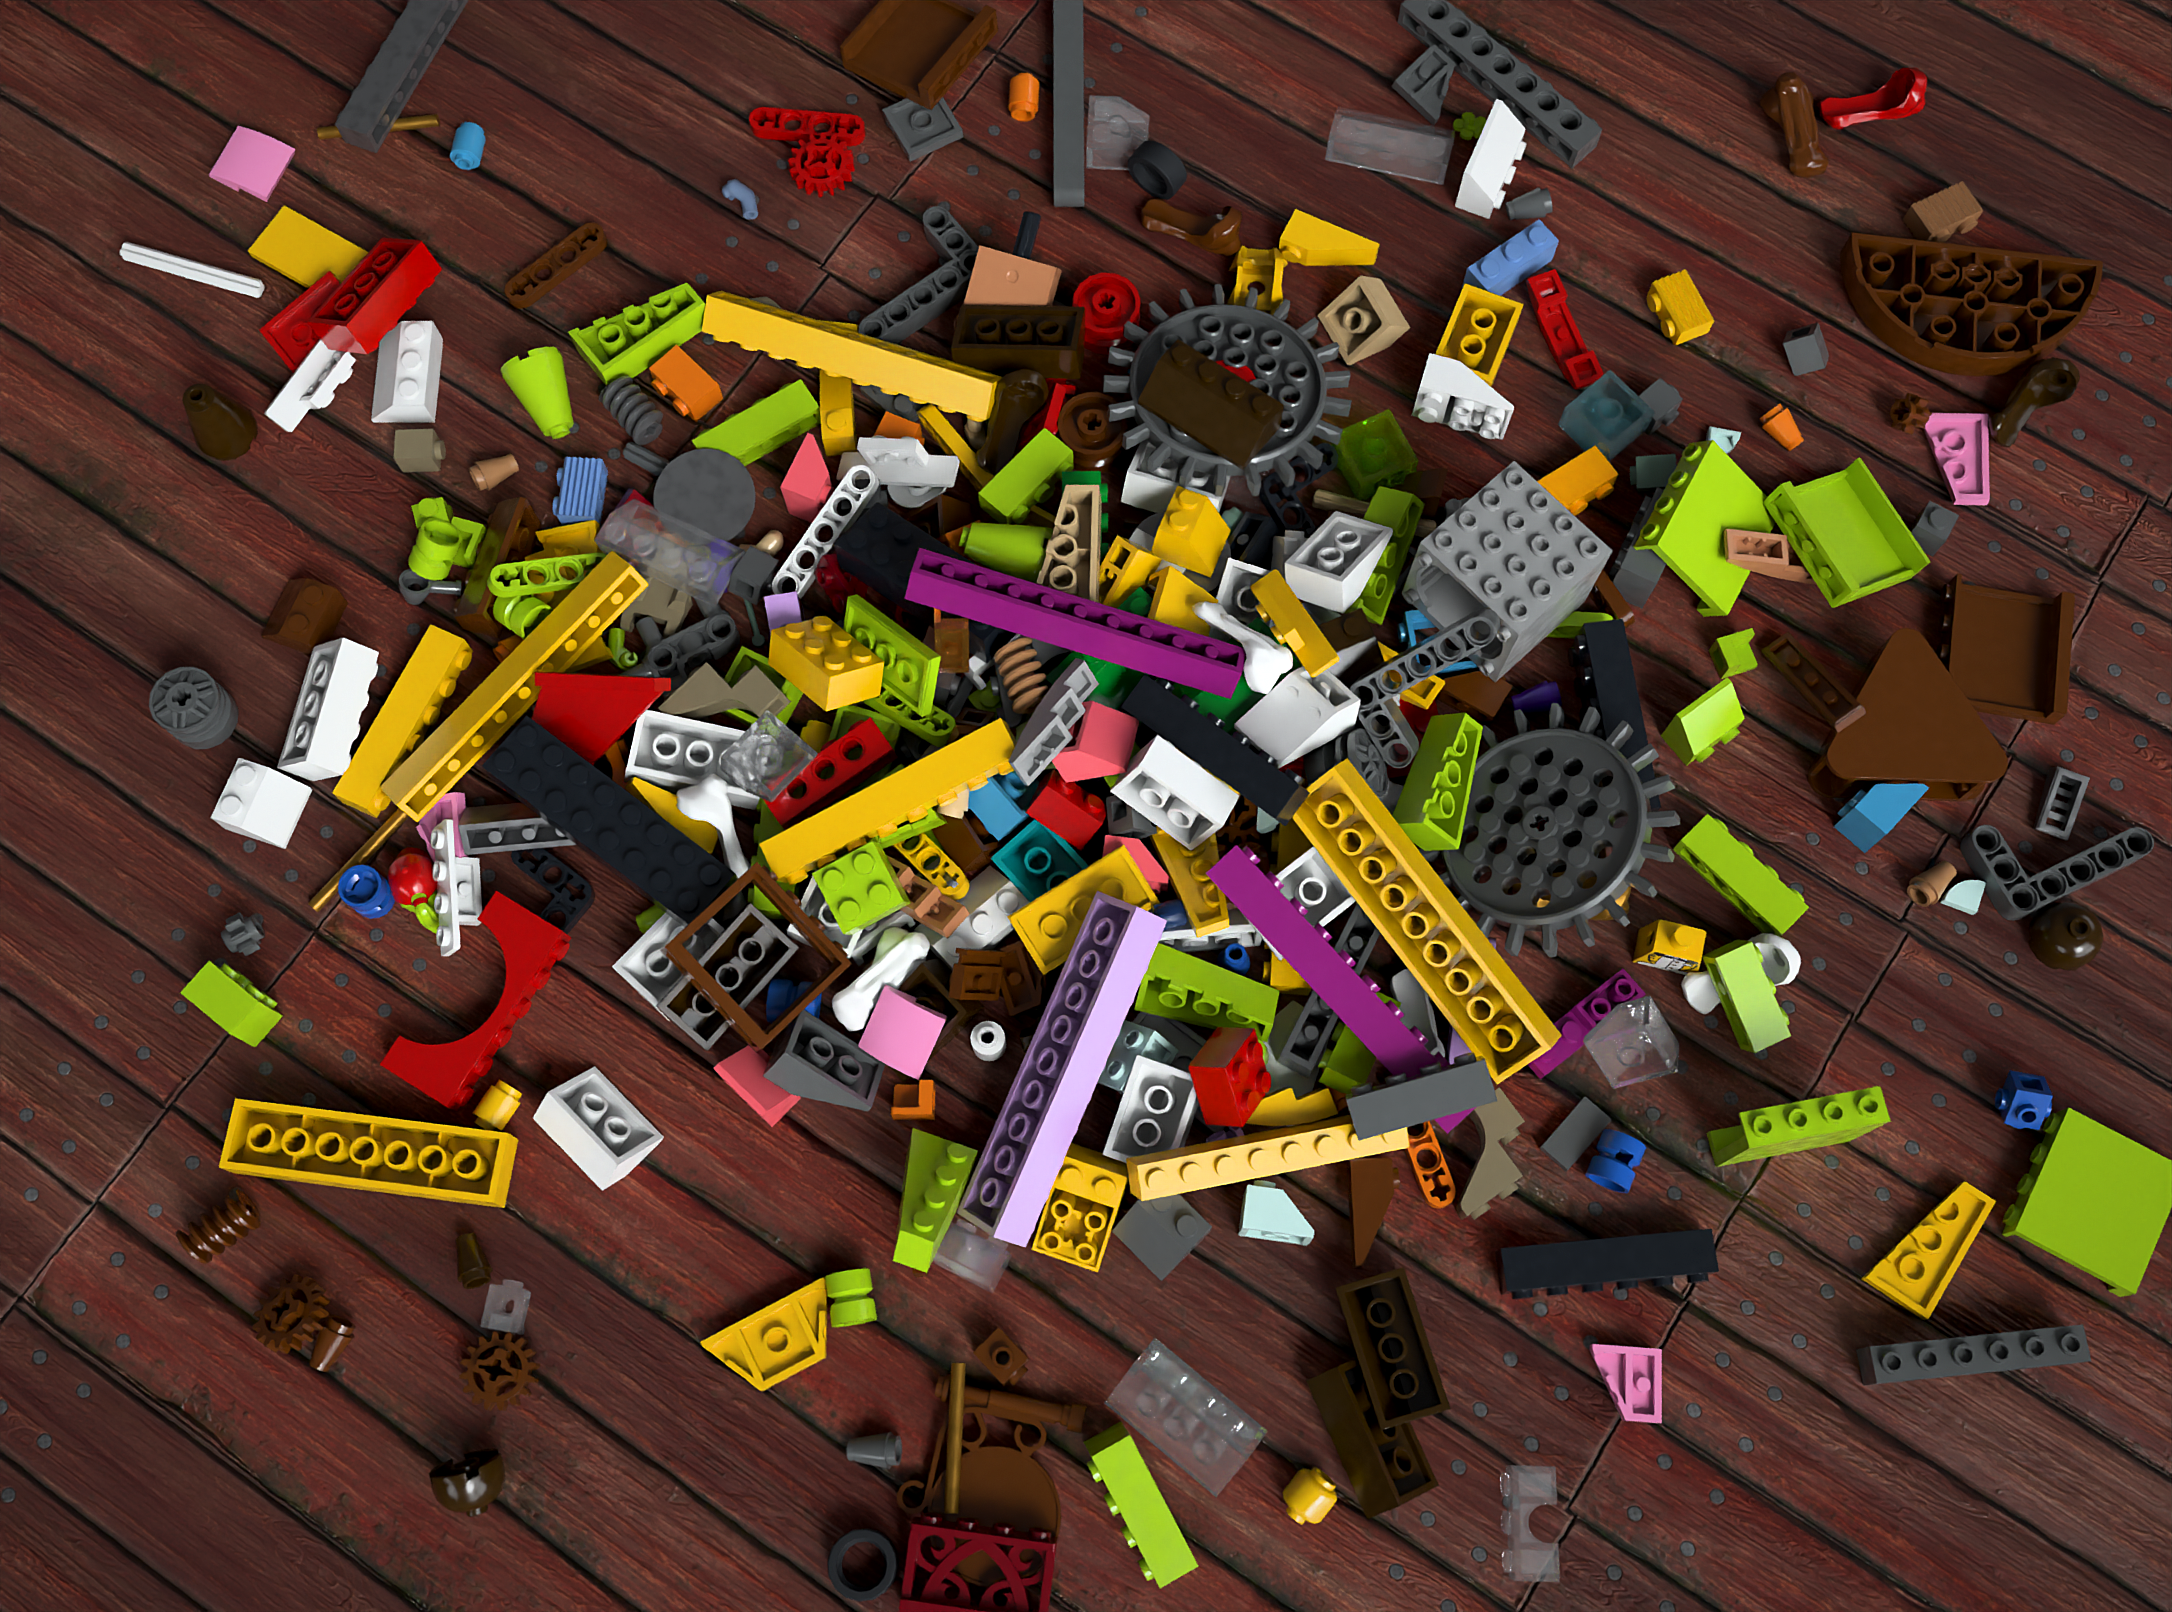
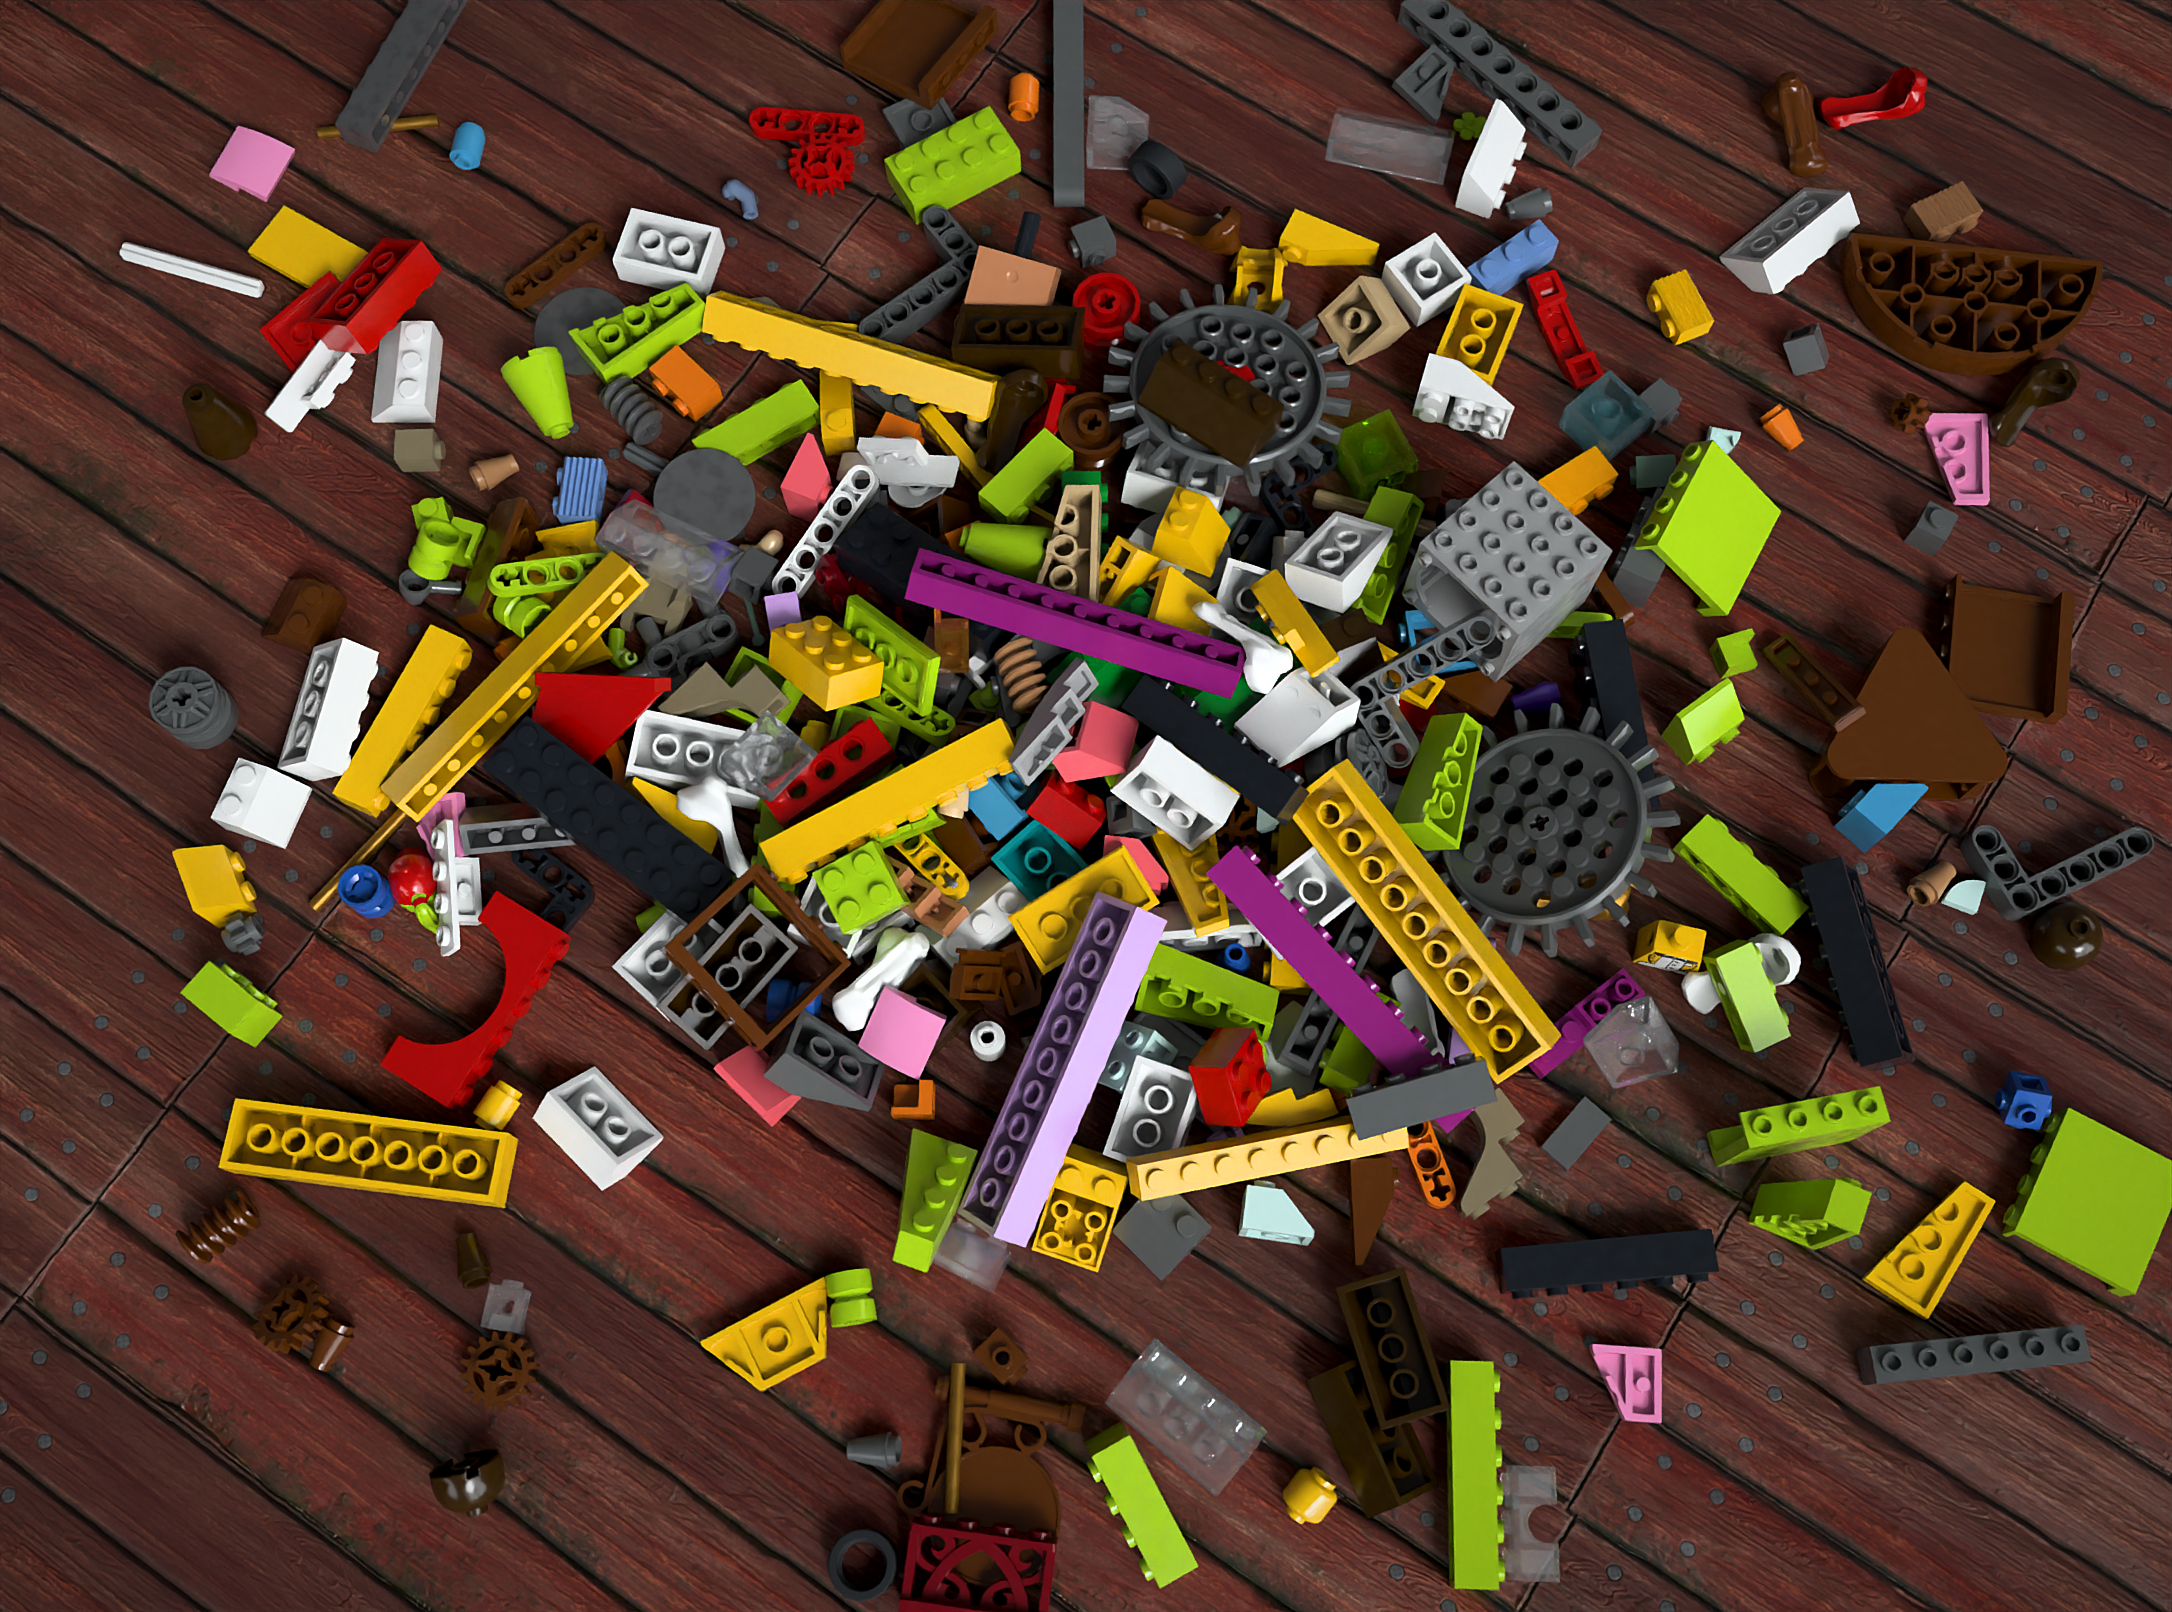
dark blue hose [1152,898,1187,931] -> none
blue wheel [1585,1129,1646,1193] -> none
nougat slope [1724,529,1817,585] -> none
lime panel [1763,458,1931,608] -> none
flat silver slope [2033,767,2090,840] -> none
none -> yellow slope [172,845,257,928]
none -> flat silver sticker [534,287,626,375]
none -> white brick [612,208,725,300]
none -> lime brick [884,106,1021,225]
none -> dark grey brick [1067,215,1116,268]
none -> white brick [1381,232,1472,327]
none -> lime brick [1445,1360,1505,1590]
none -> white slope [1719,187,1860,294]
none -> lime wedge [1748,1177,1872,1250]
none -> black brick [1799,856,1916,1072]

